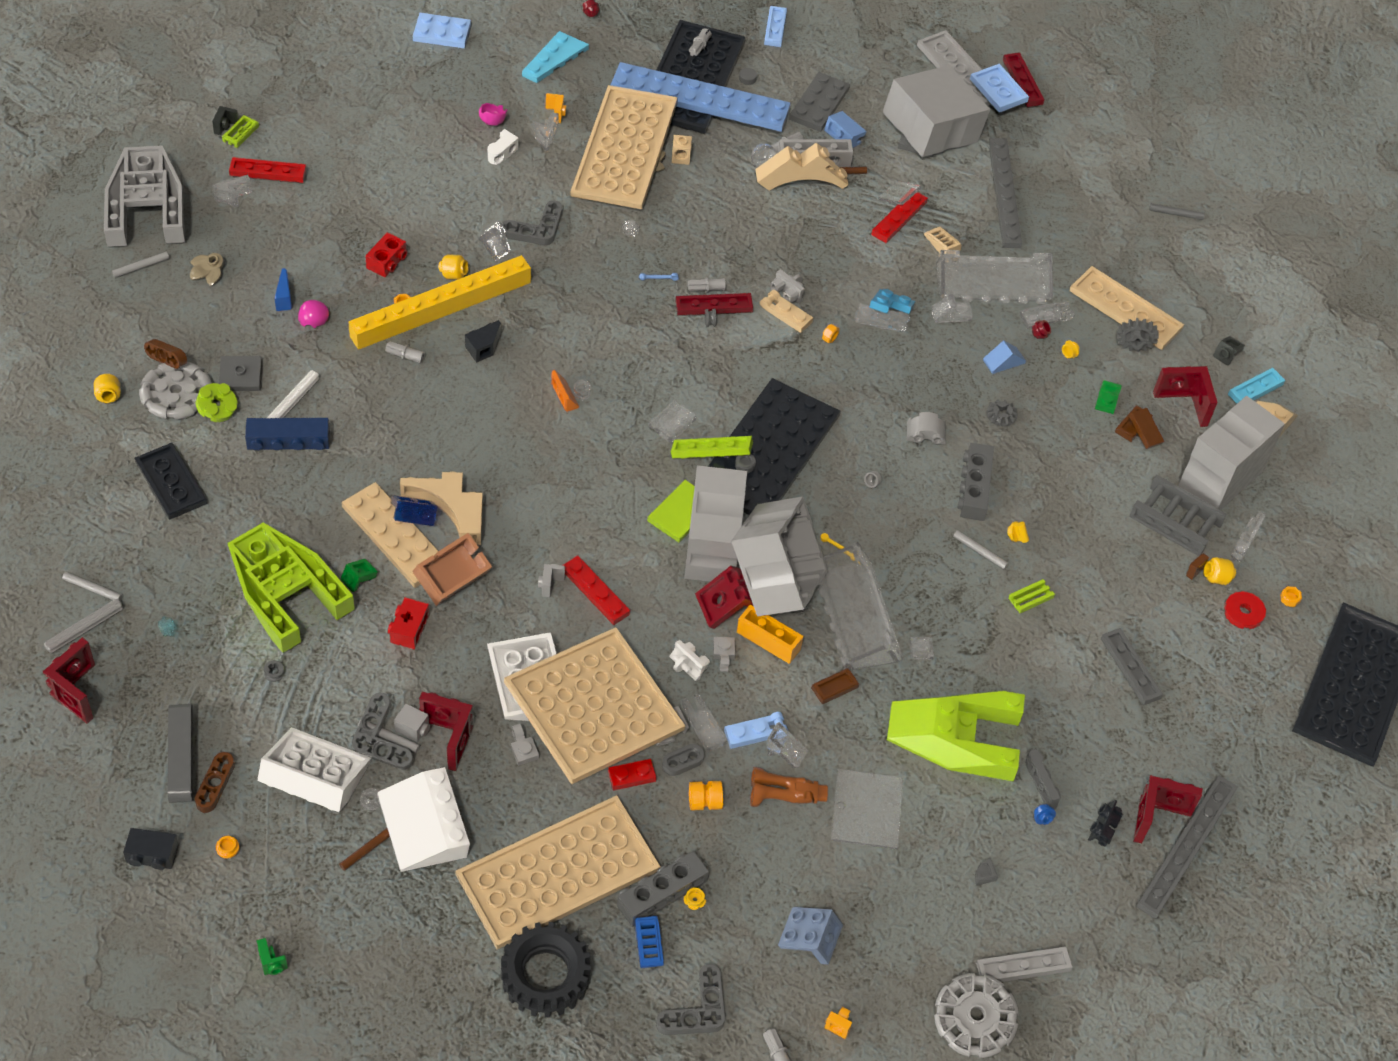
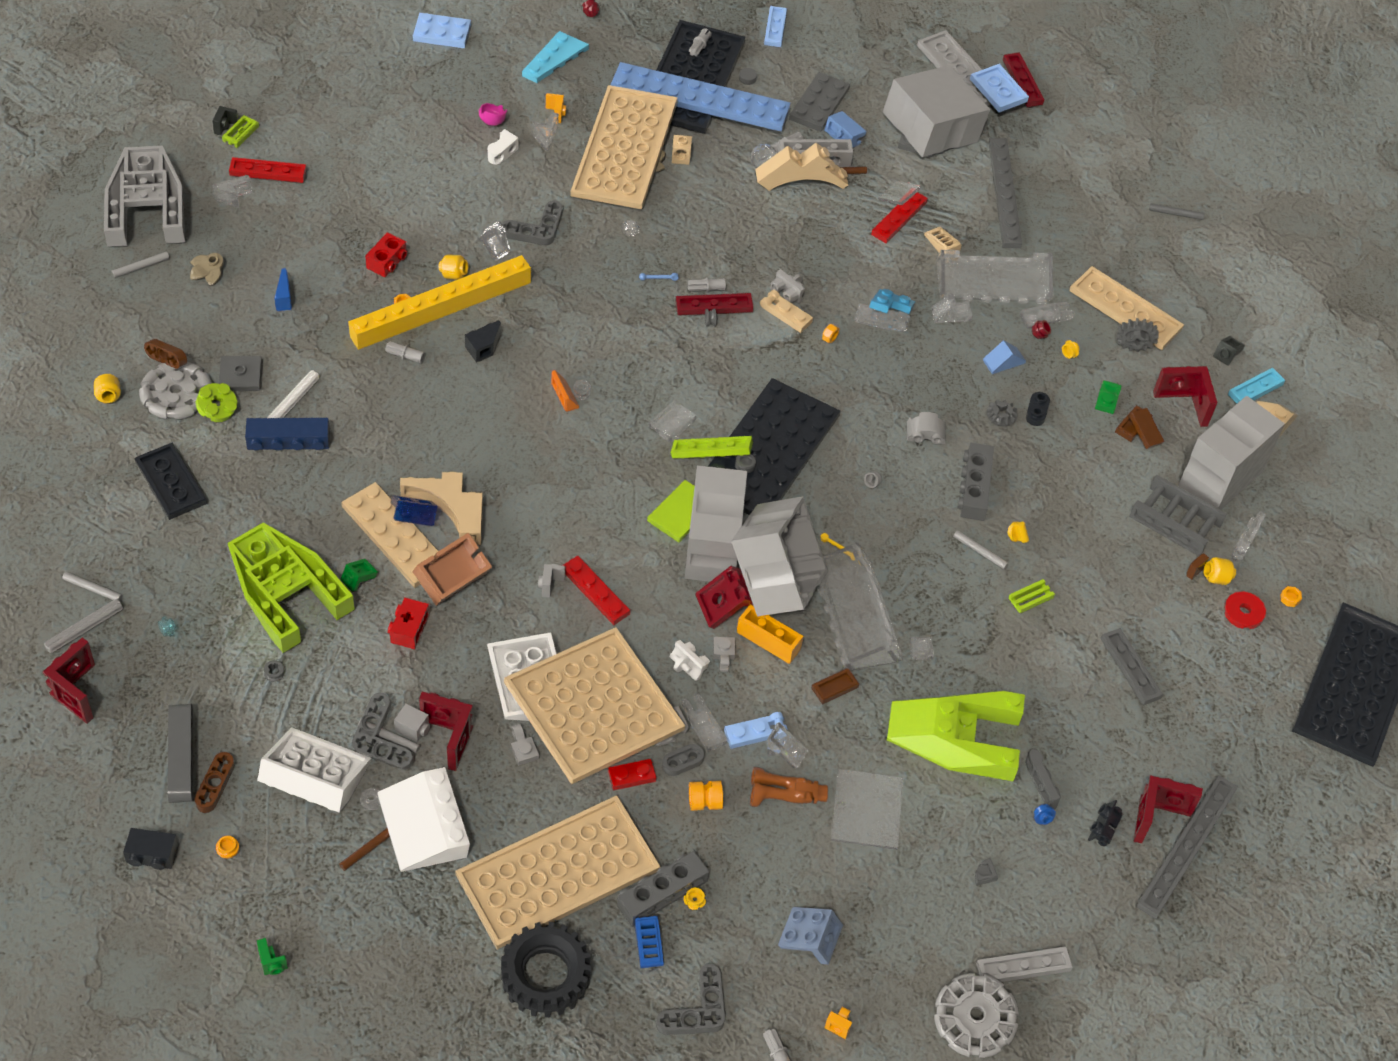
dark pink hair [298,300,329,328] -> none
none -> black plate [1026,392,1050,426]

